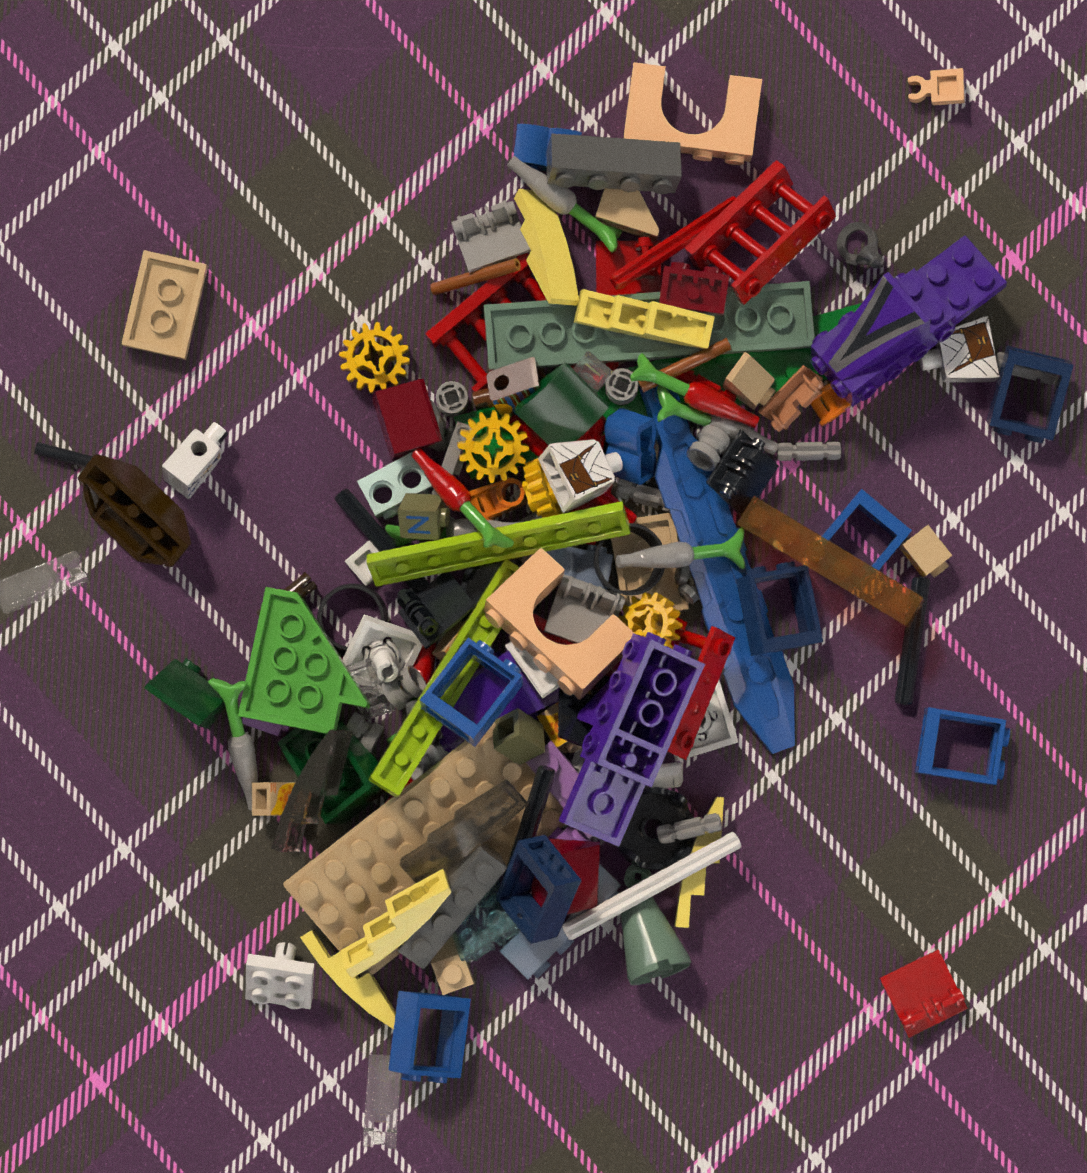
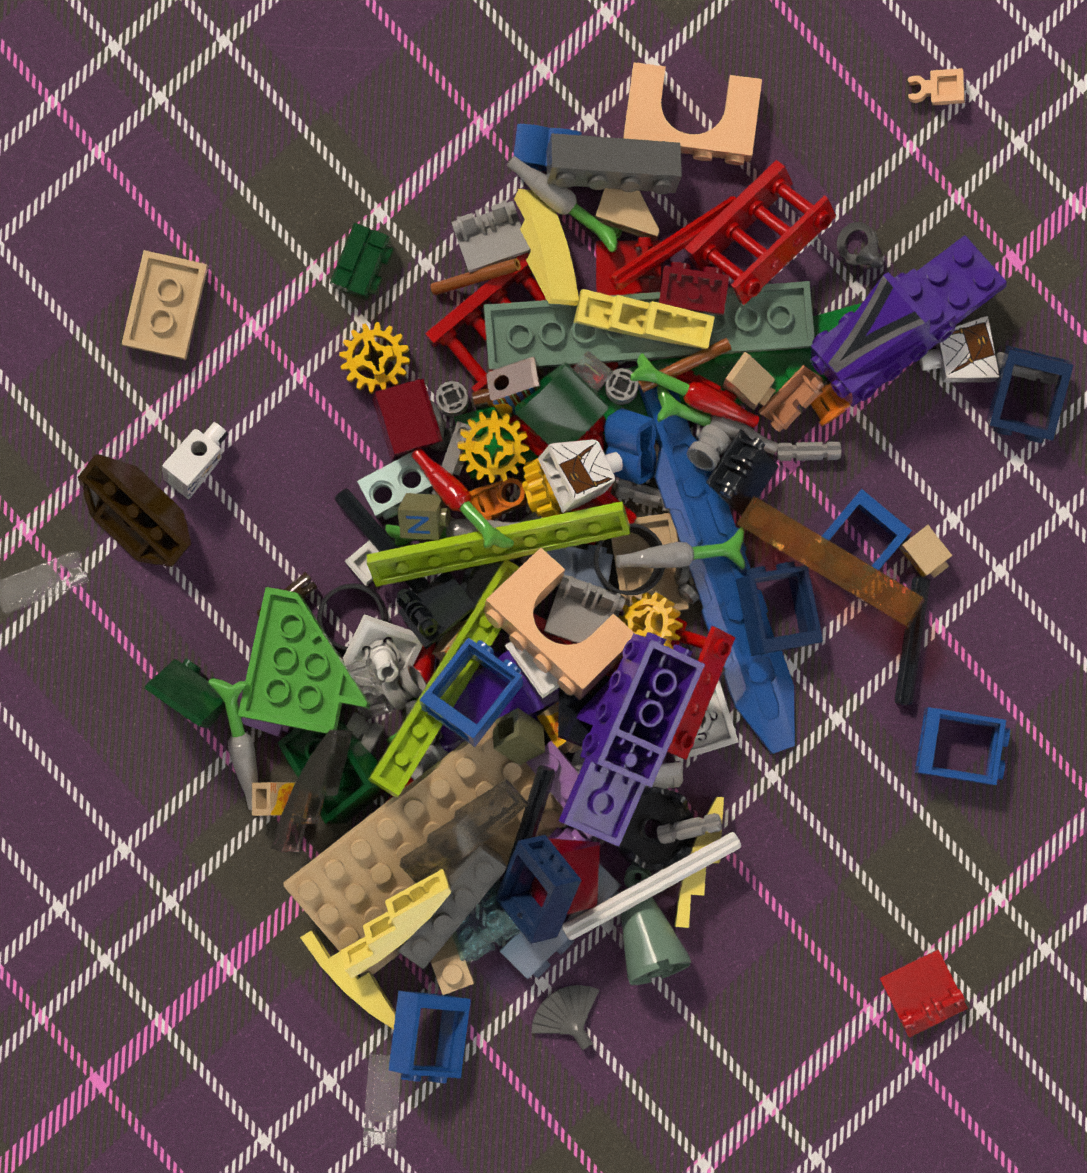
black bar [35,442,93,467] -> none
white plate [245,942,314,1009] -> none
none -> dark green brick [330,223,394,301]
none -> dark grey hand [531,985,599,1051]

